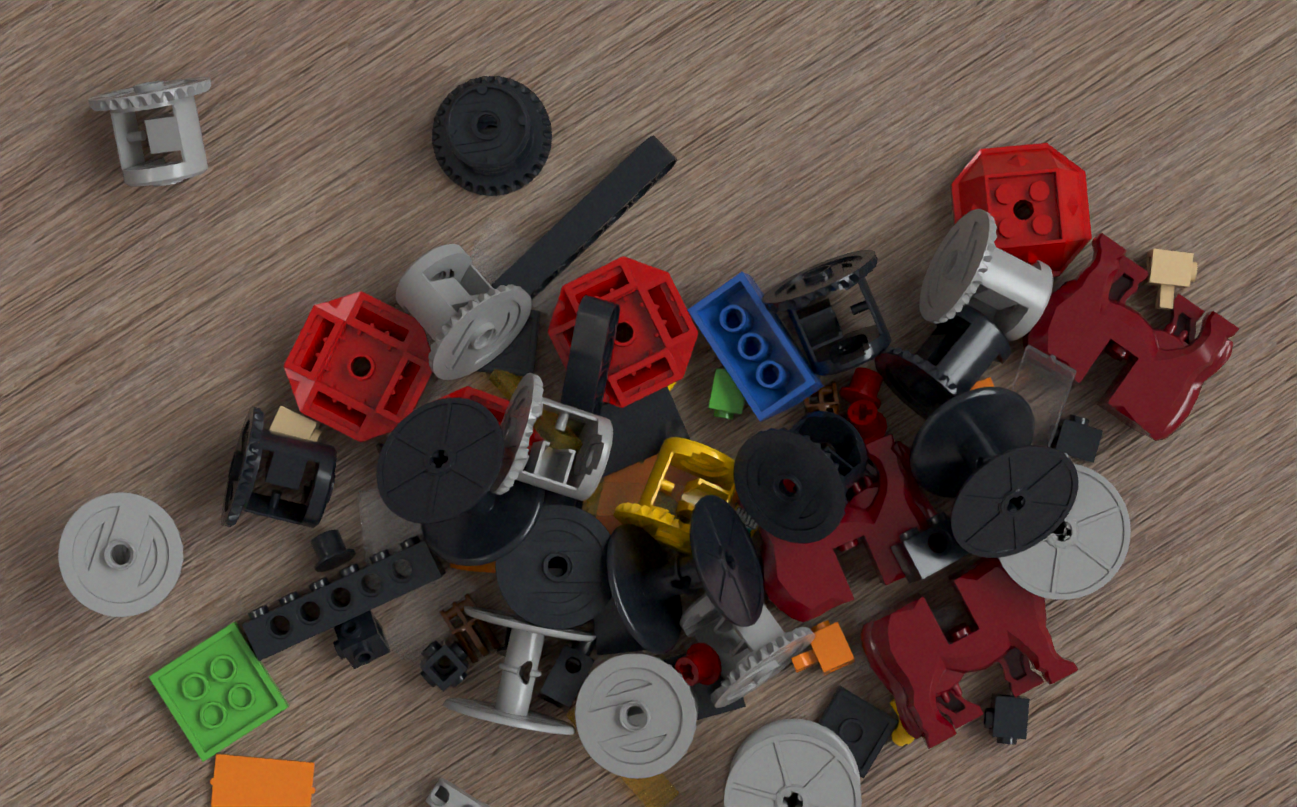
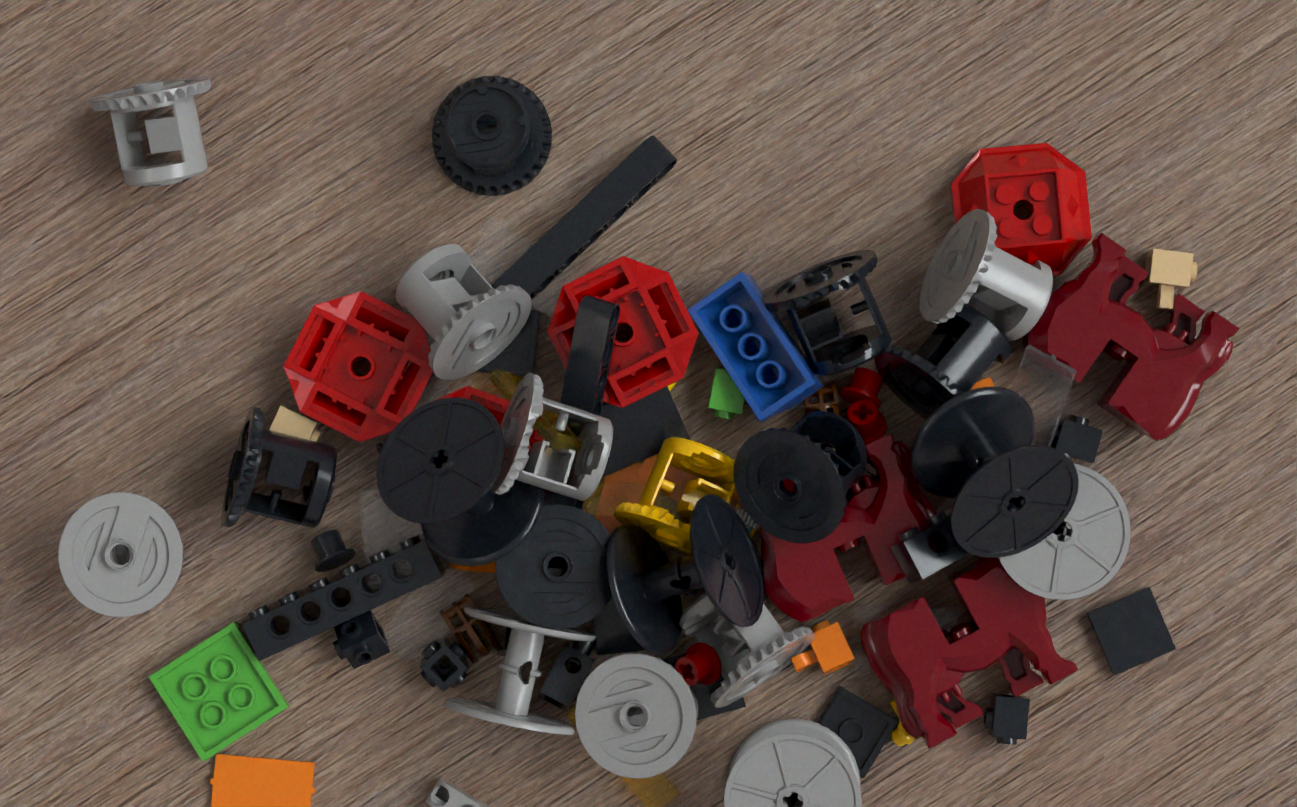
none -> black tile [1086,587,1176,675]

